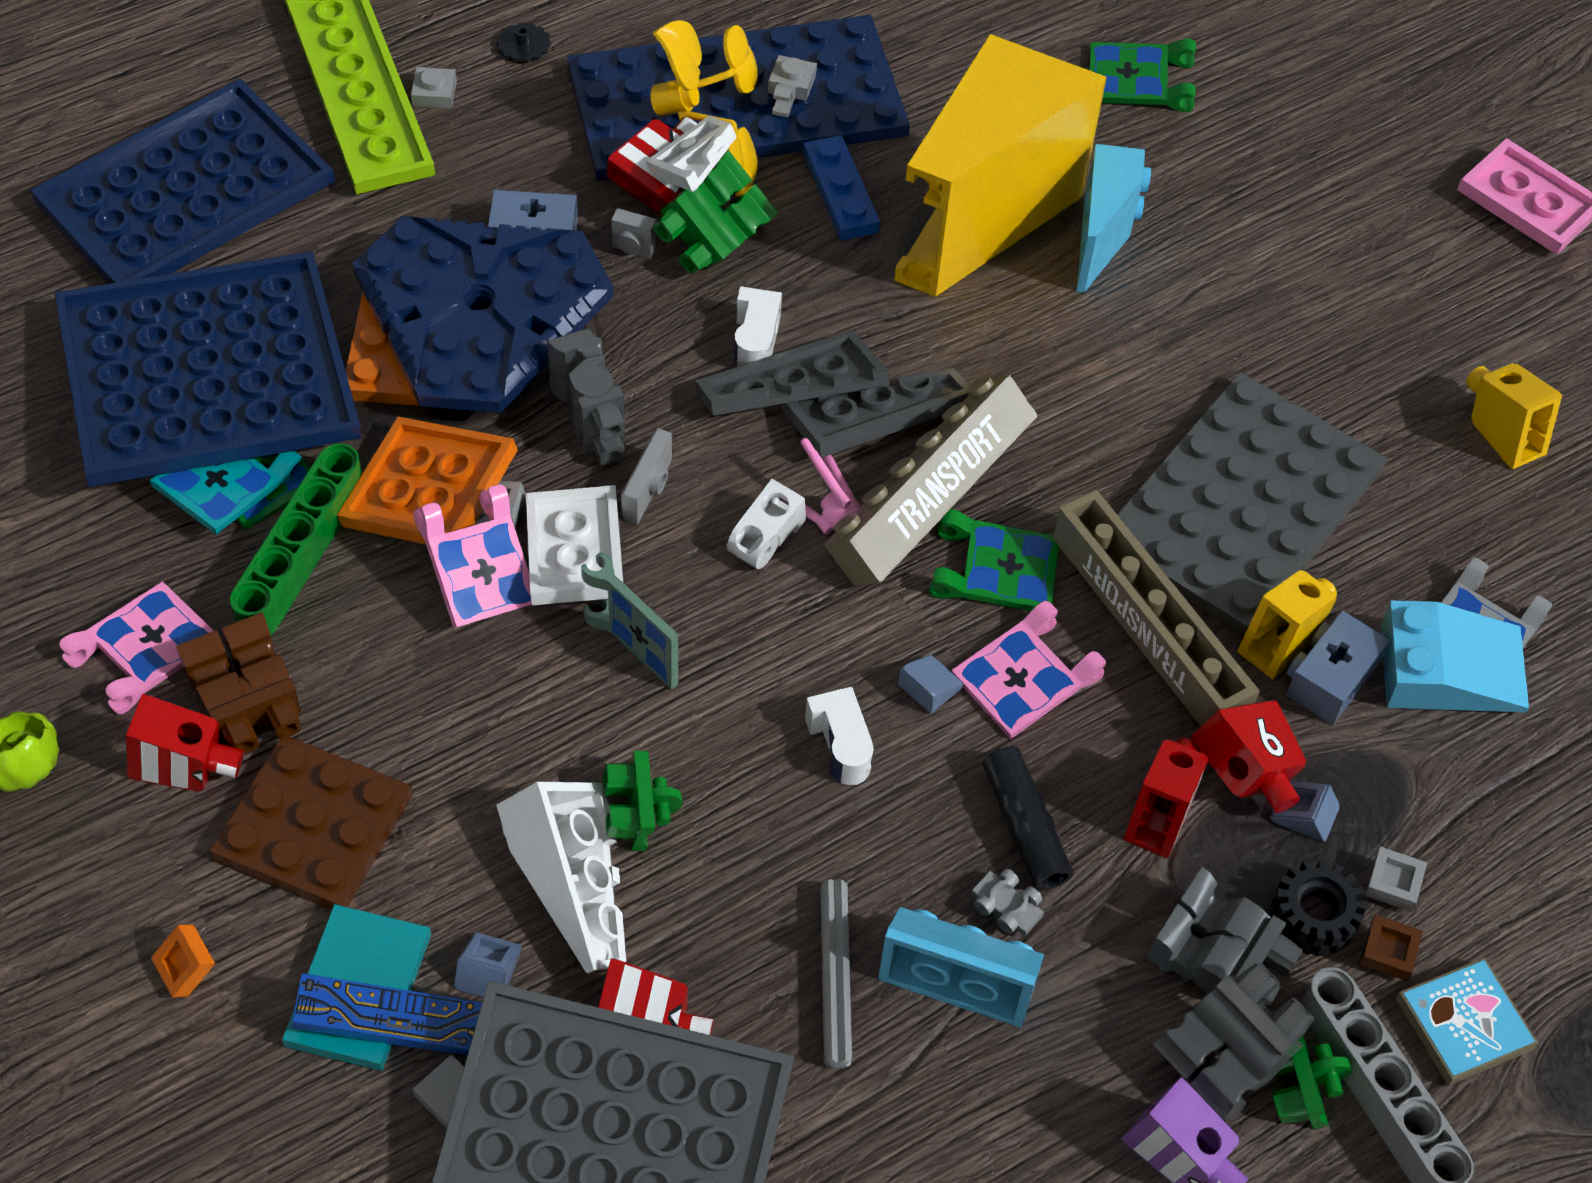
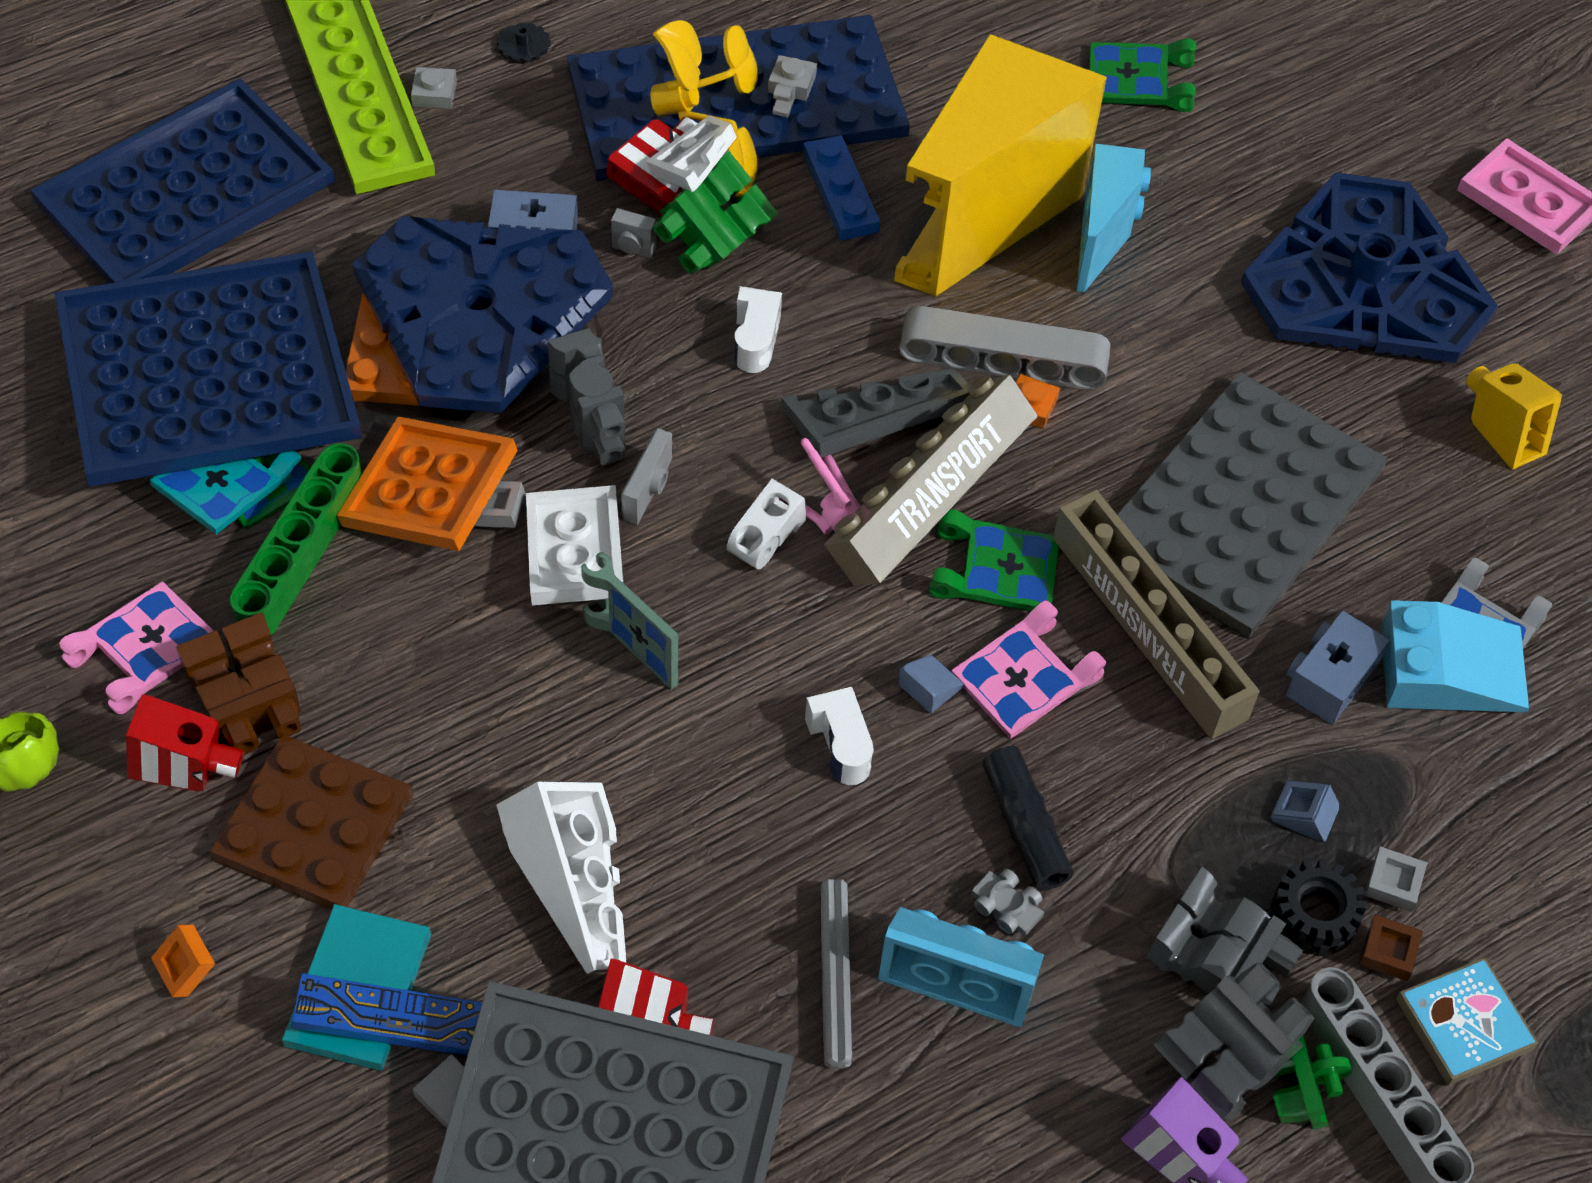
bright pink flag [413,484,532,628] -> none
sand blue slope [454,932,522,997] -> none
green hips [602,751,683,851] -> none
dark grey wing [695,330,889,416] -> none
red torso [1123,738,1209,858] -> none
red torso [1190,700,1306,813] -> none
yellow torso [1237,570,1337,680] -> none
none -> light grey beam [899,306,1111,390]
none -> orange plate [1016,374,1060,429]
none -> dark blue plate [1241,172,1498,363]

